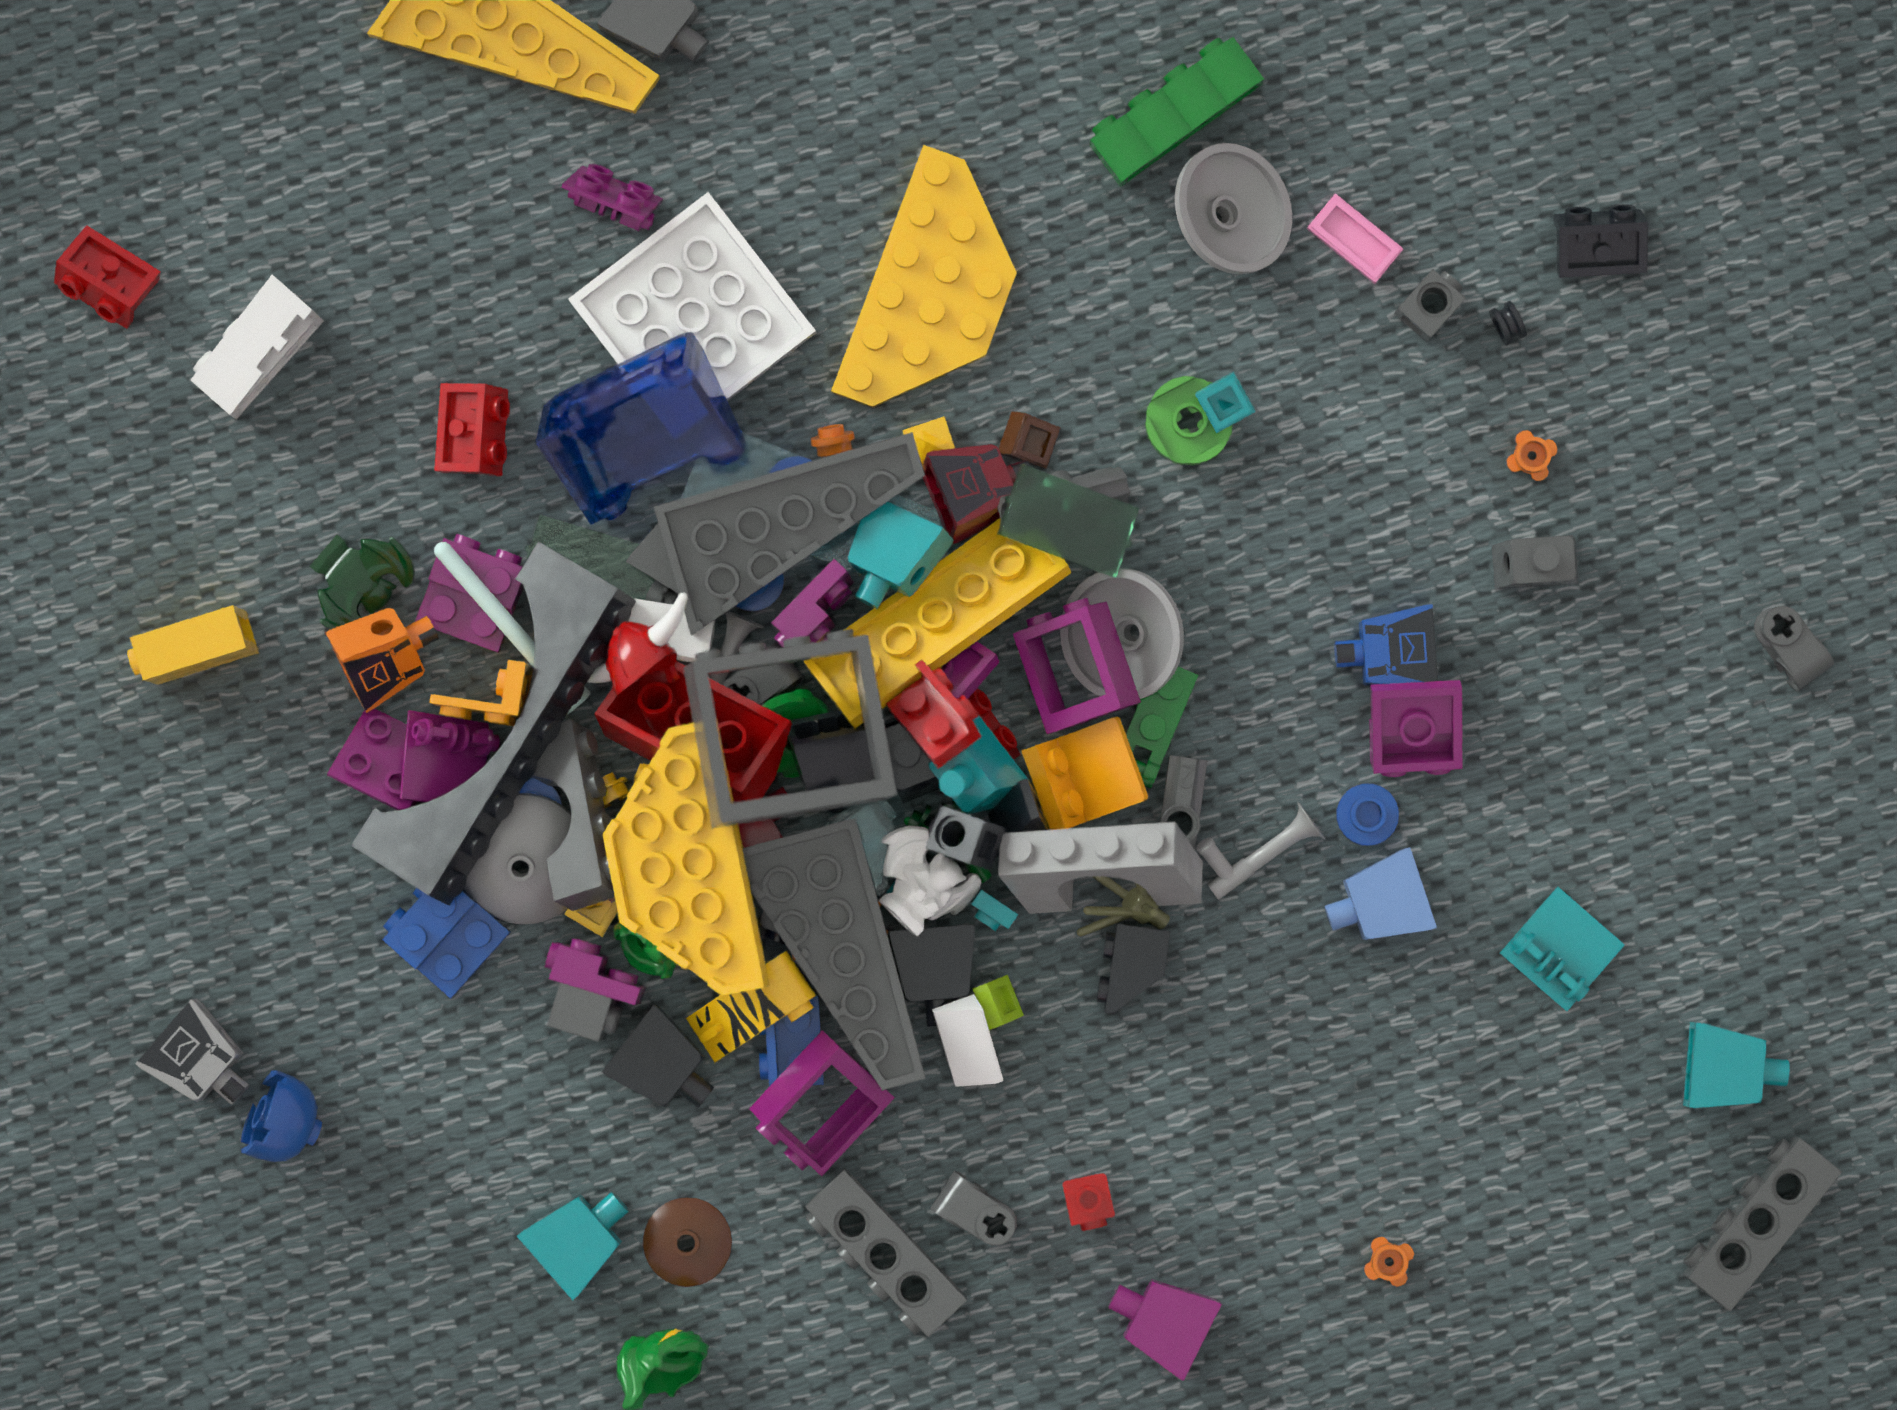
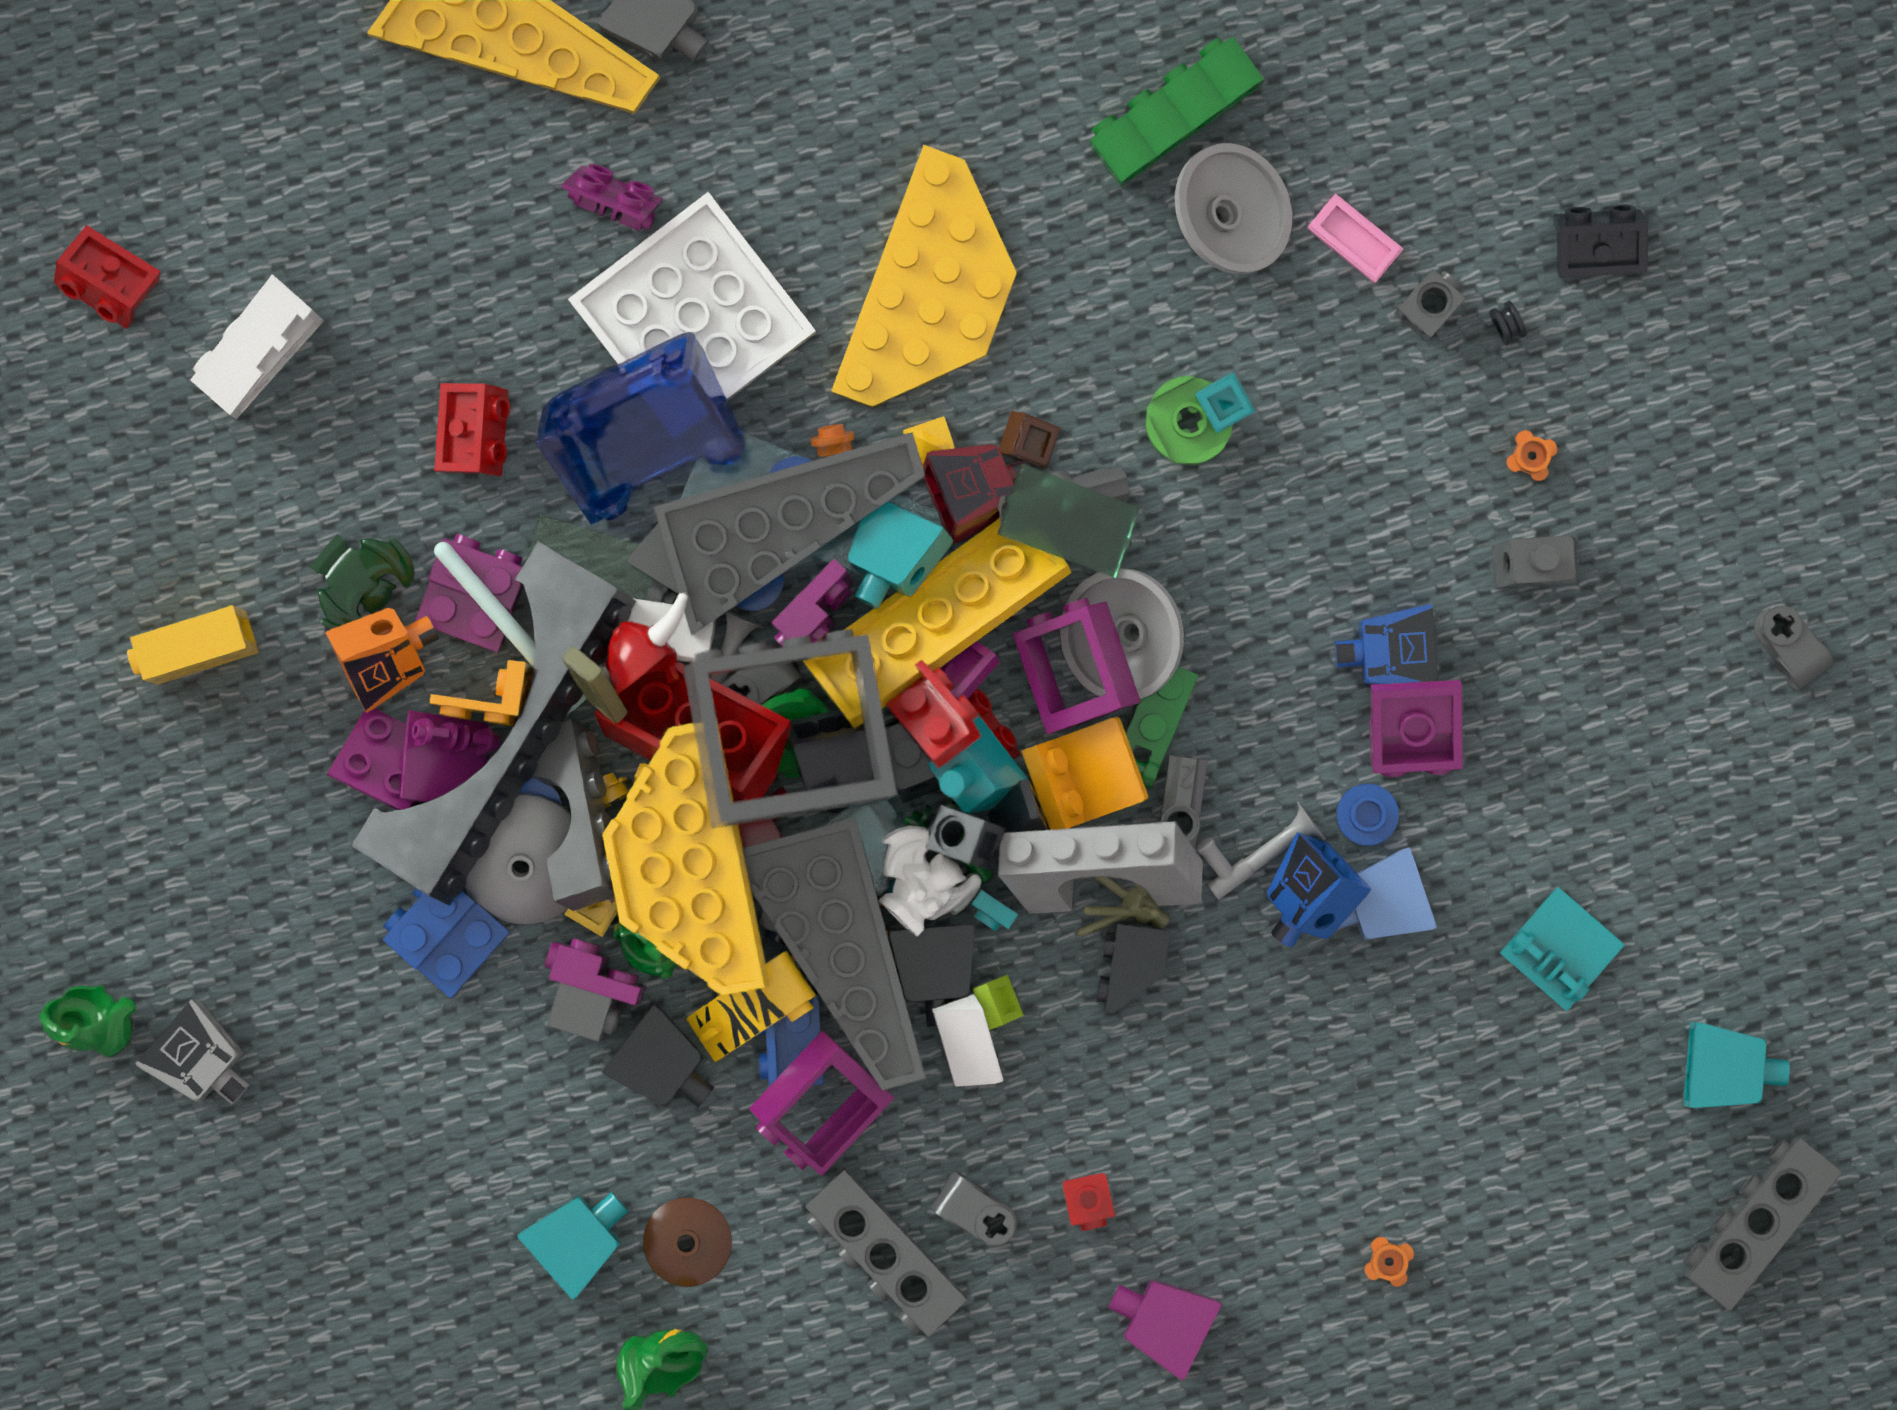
blue cylinder [241,1070,322,1162] -> none
none -> green hair [39,984,136,1057]
none -> olive tile [562,646,628,724]
none -> blue torso [1267,832,1371,947]

